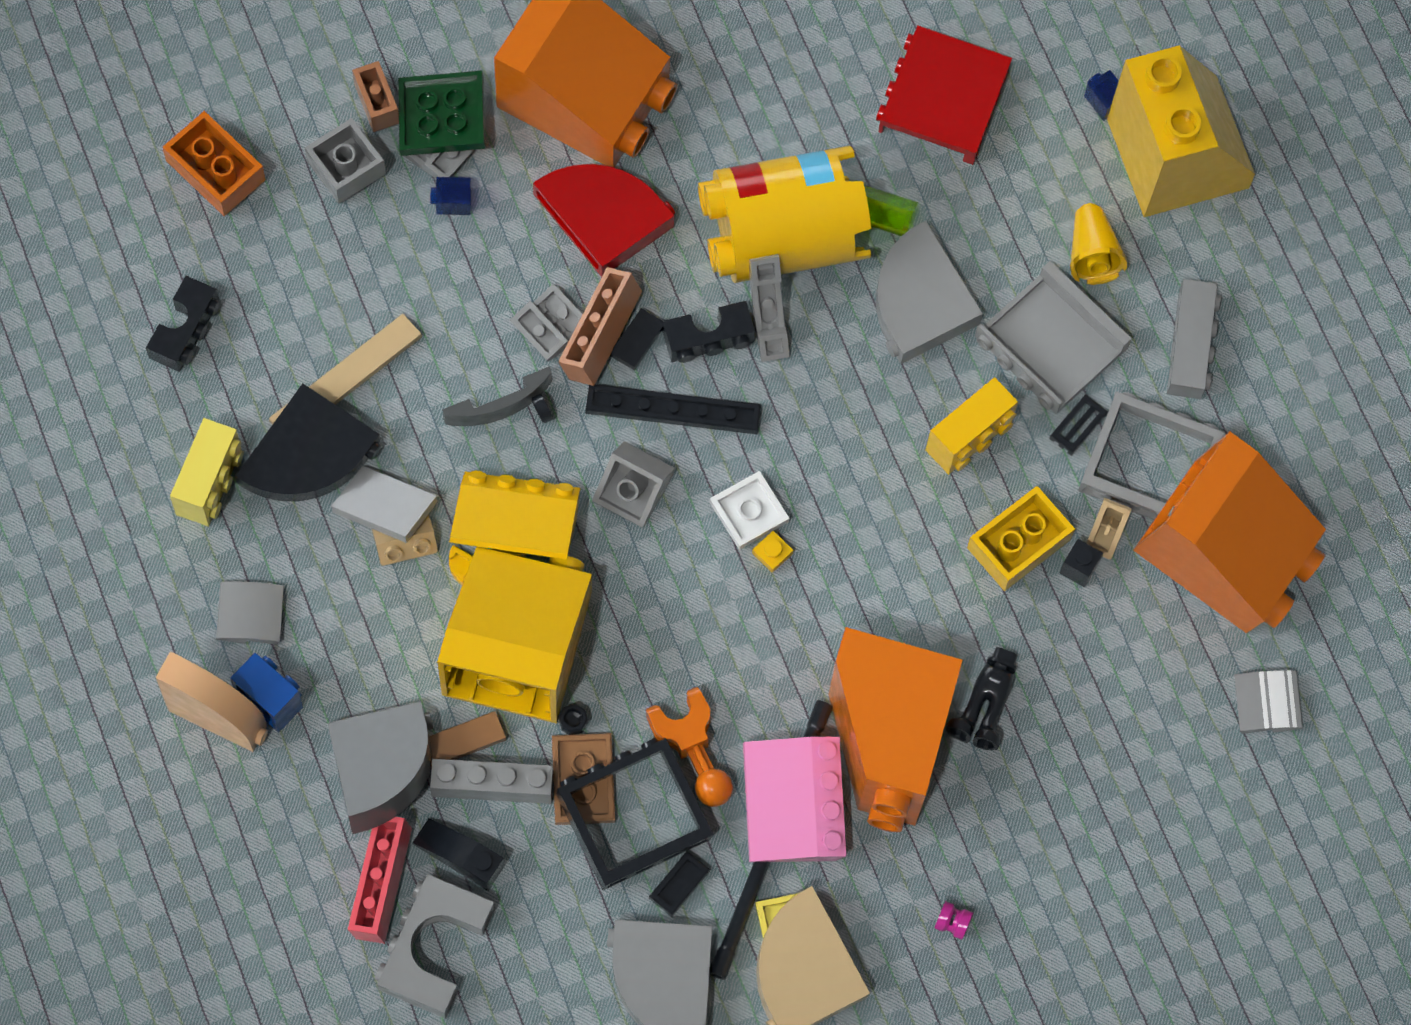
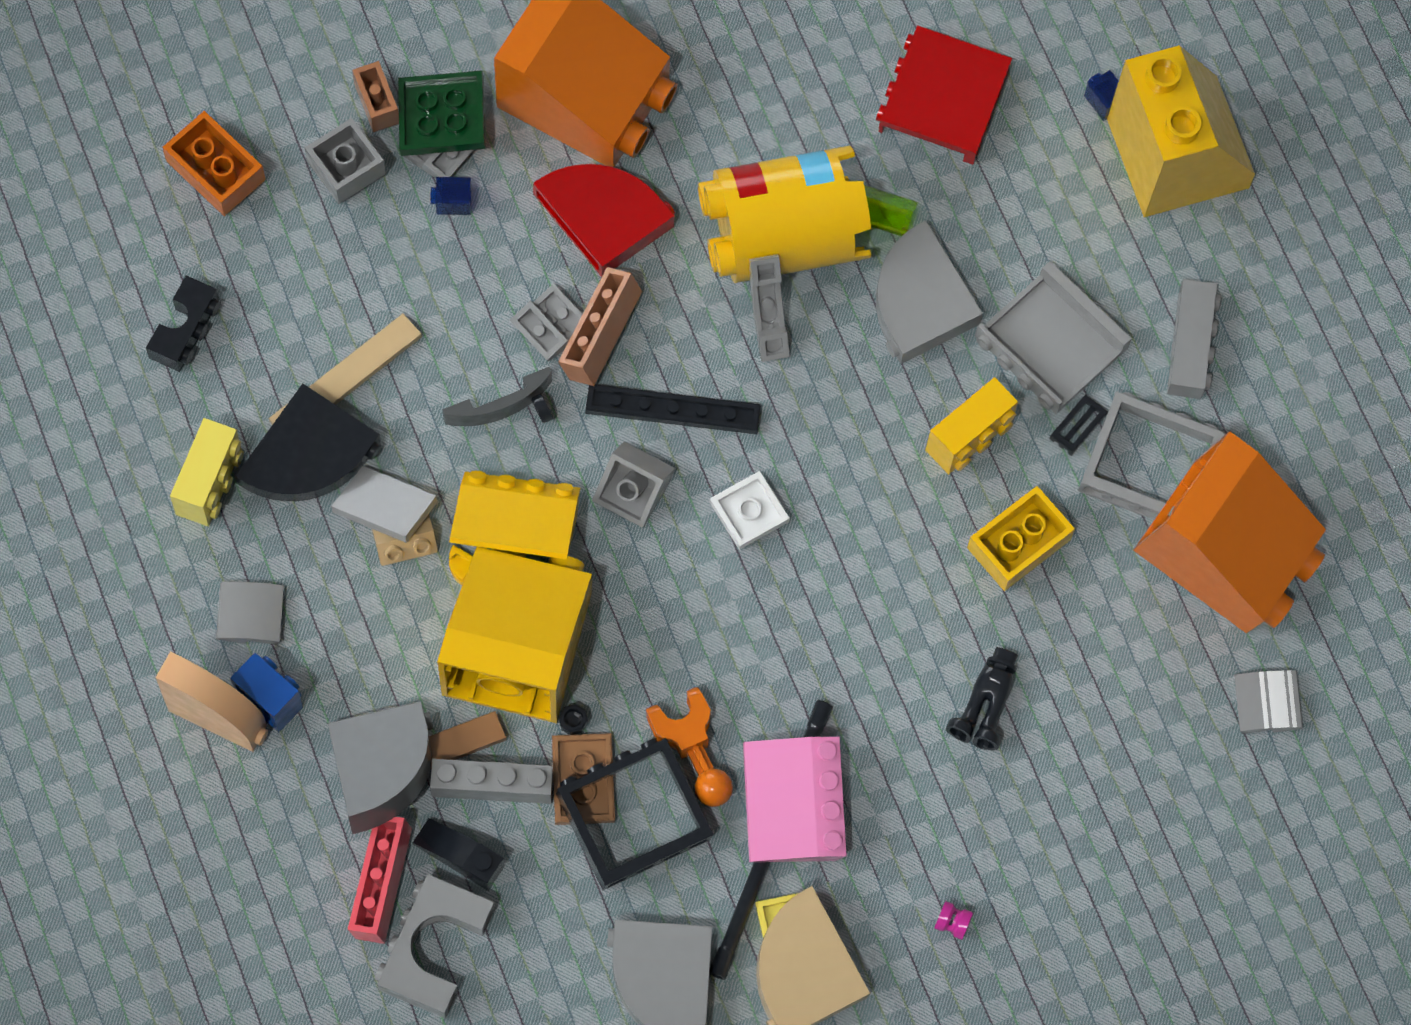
black tile [610,308,663,371] -> none
black tile [649,851,710,917] -> none
black arch [662,301,755,363] -> none
yellow plate [752,531,794,573] -> none
orange slope [828,627,963,832] -> none
black brick [1059,539,1103,588] -> none
yellow cone [1070,203,1127,285] -> none
tan slope [1087,498,1132,560] -> none

